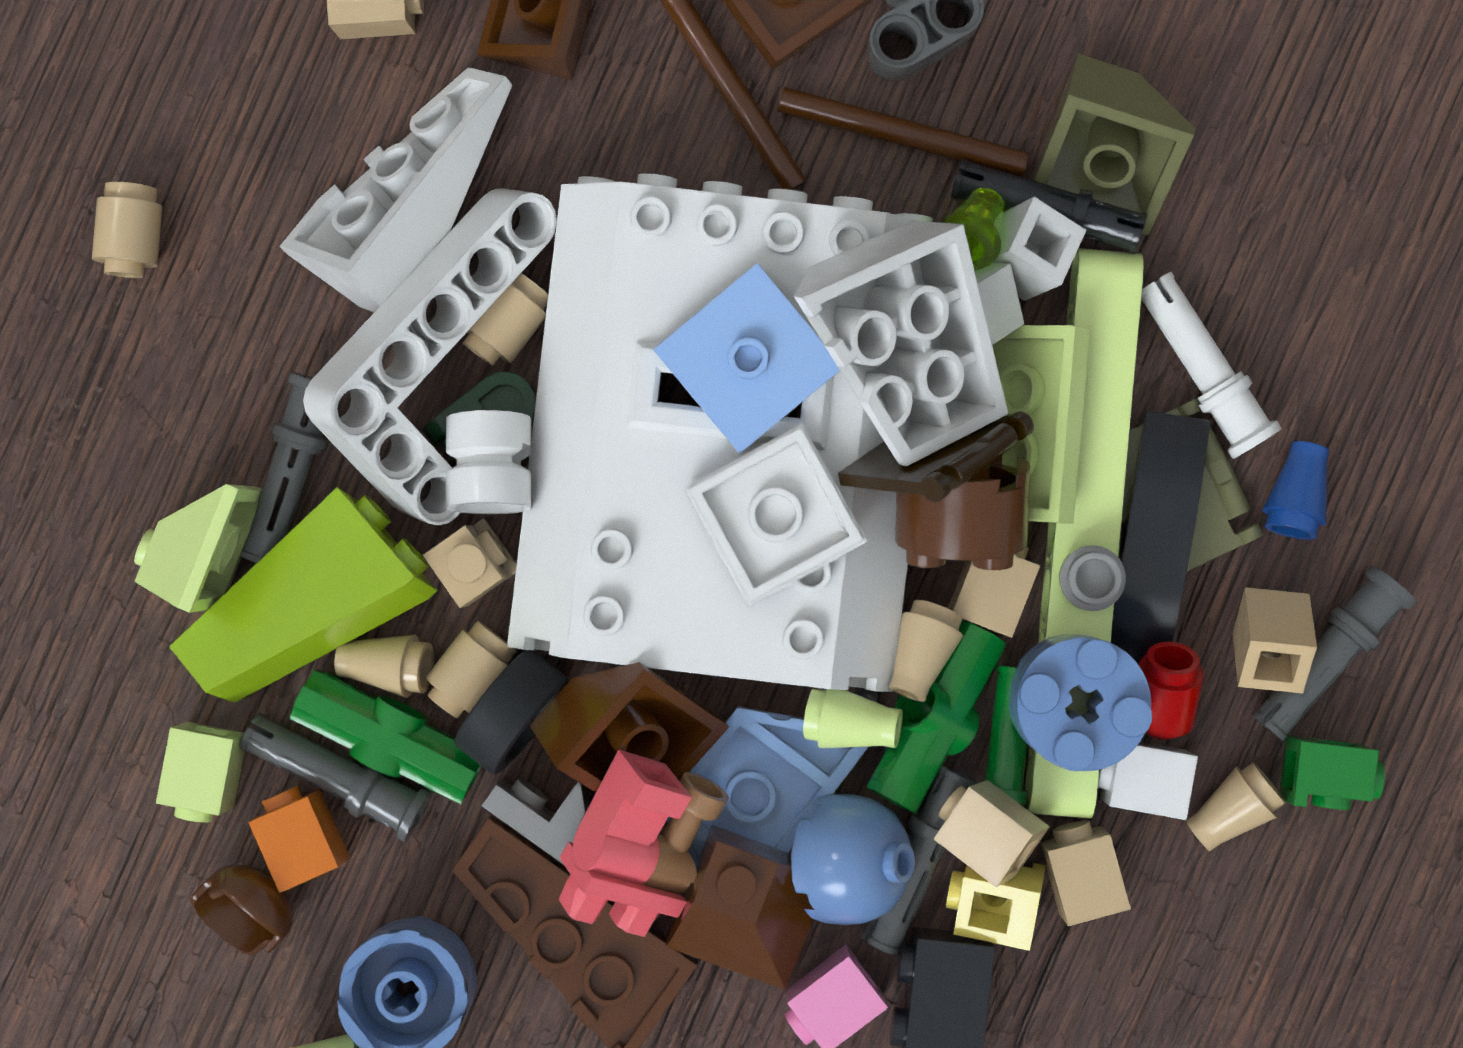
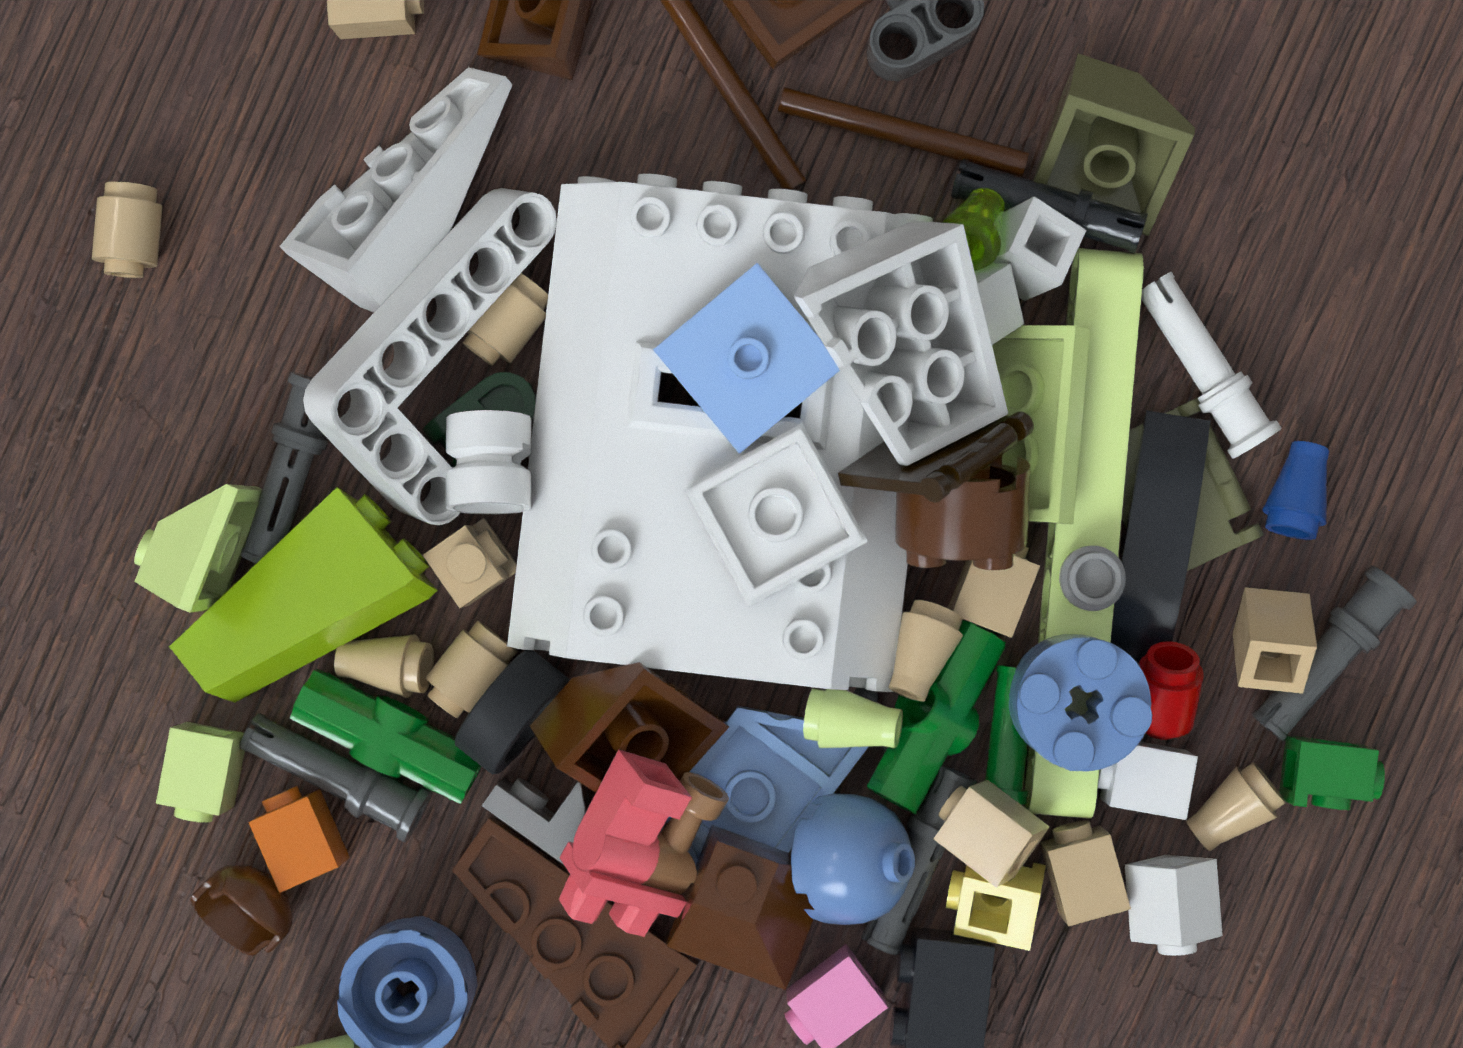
none -> white brick [1125,855,1223,956]

